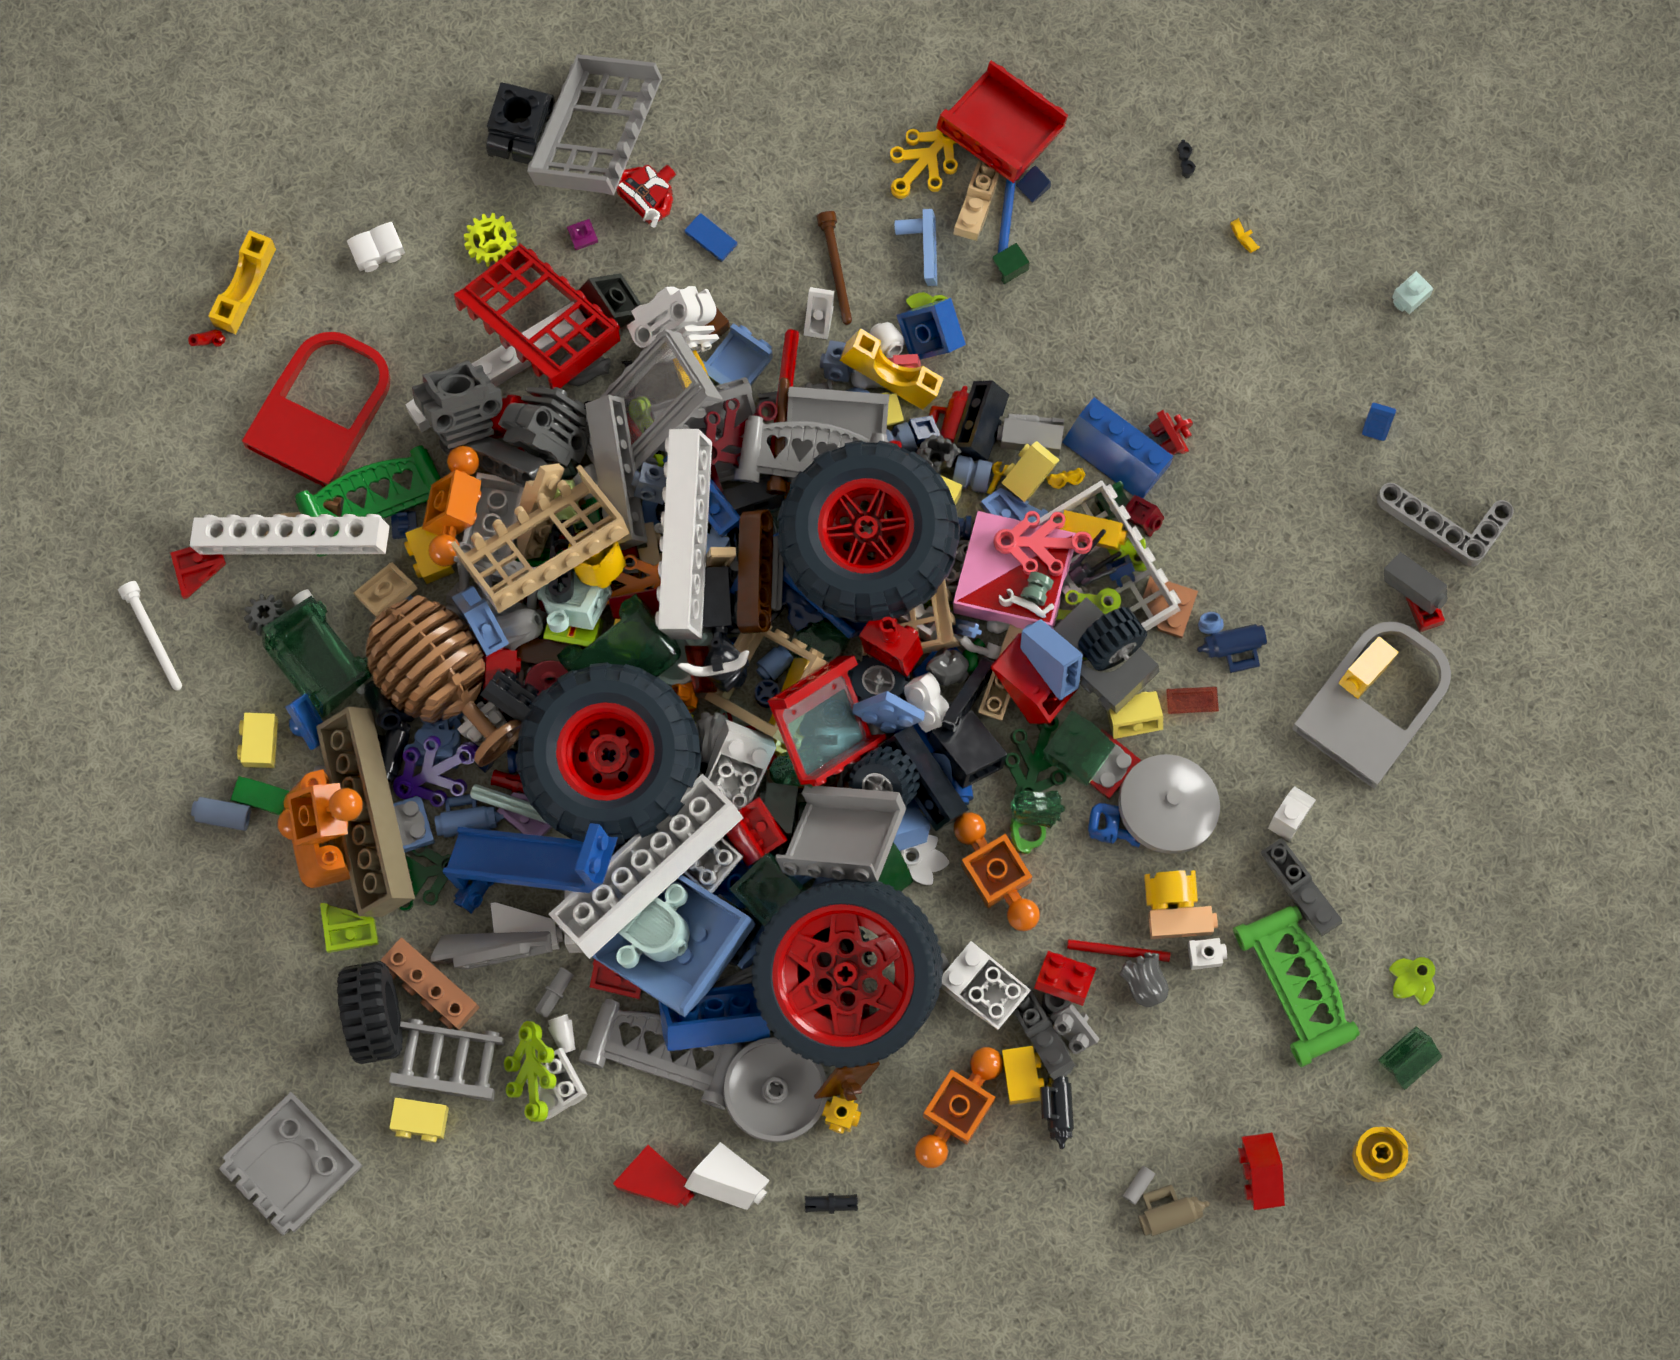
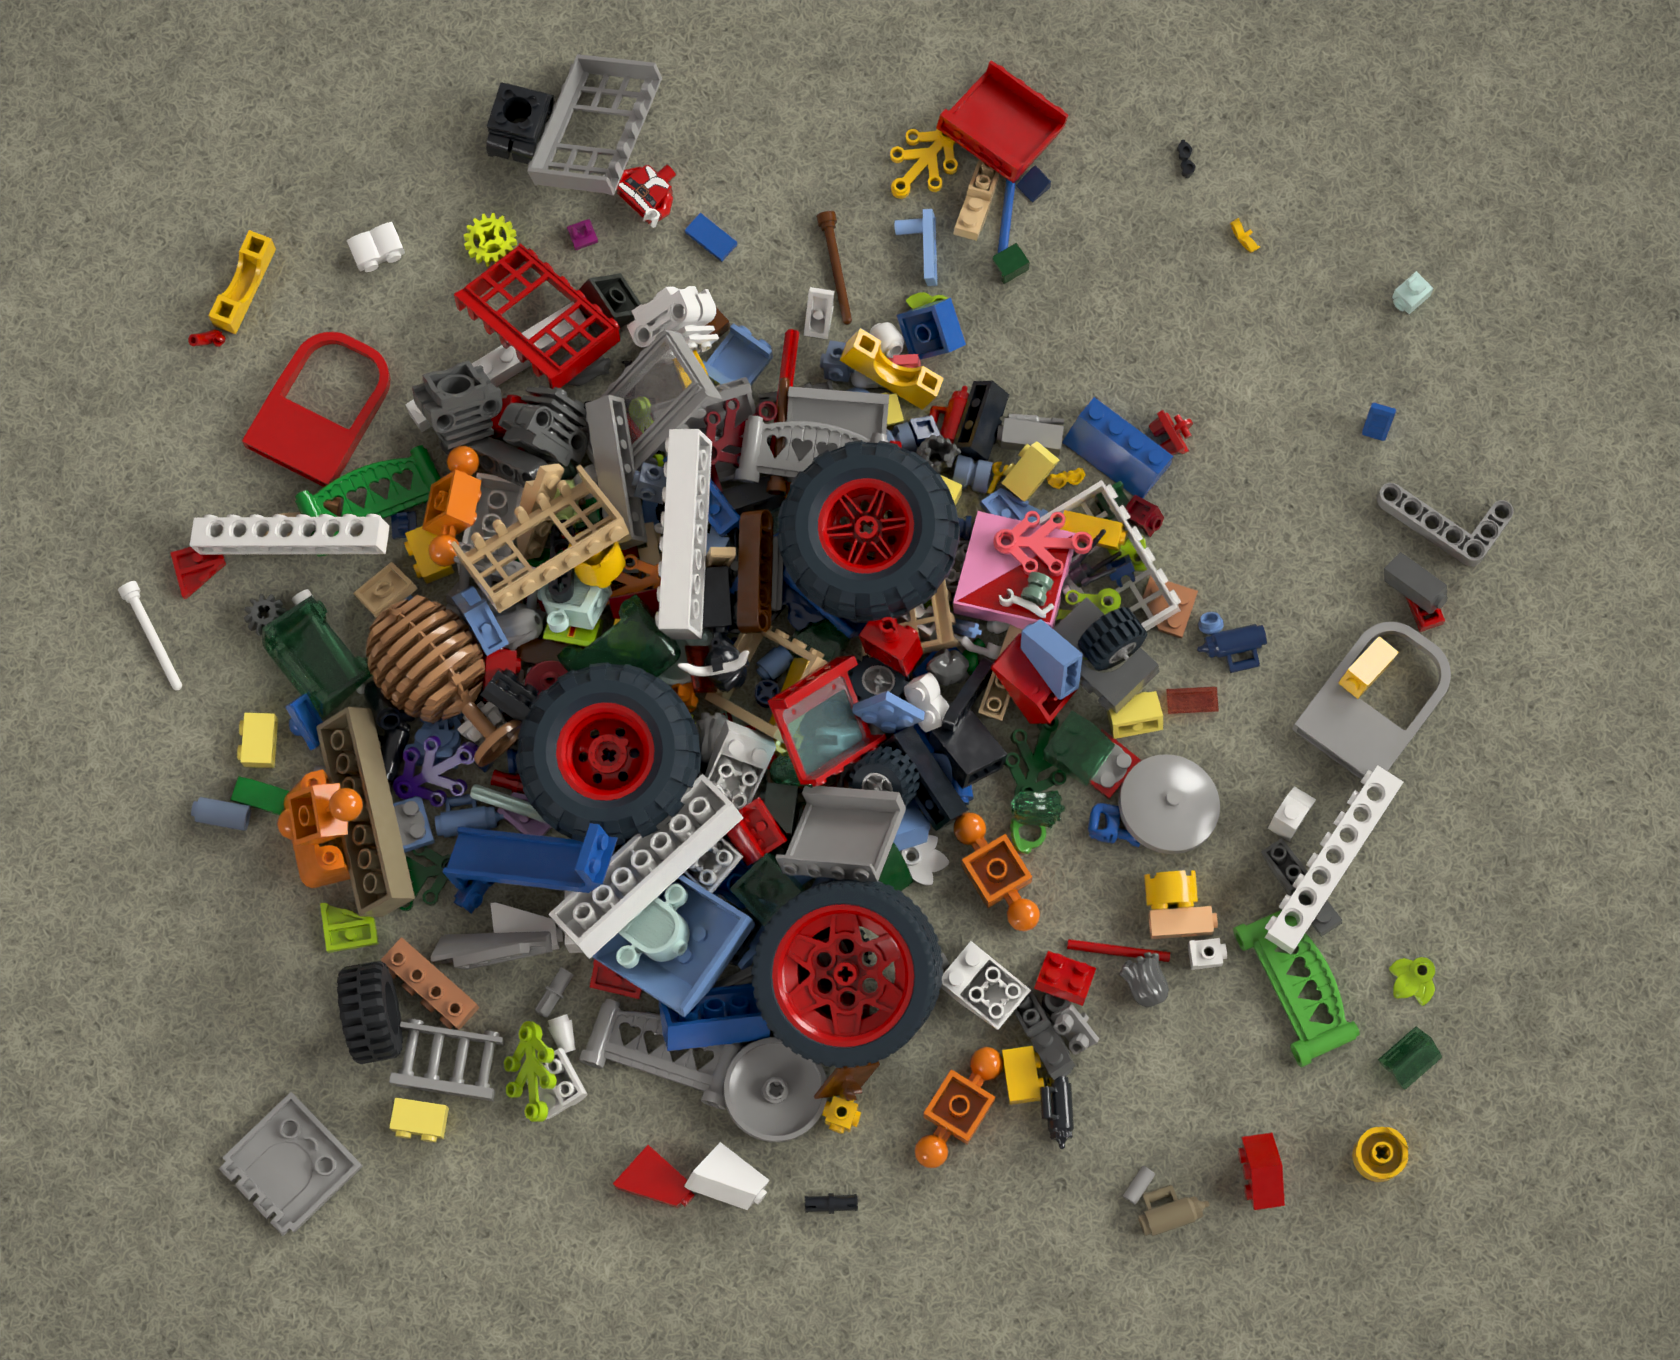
none -> white brick [1265,765,1403,954]

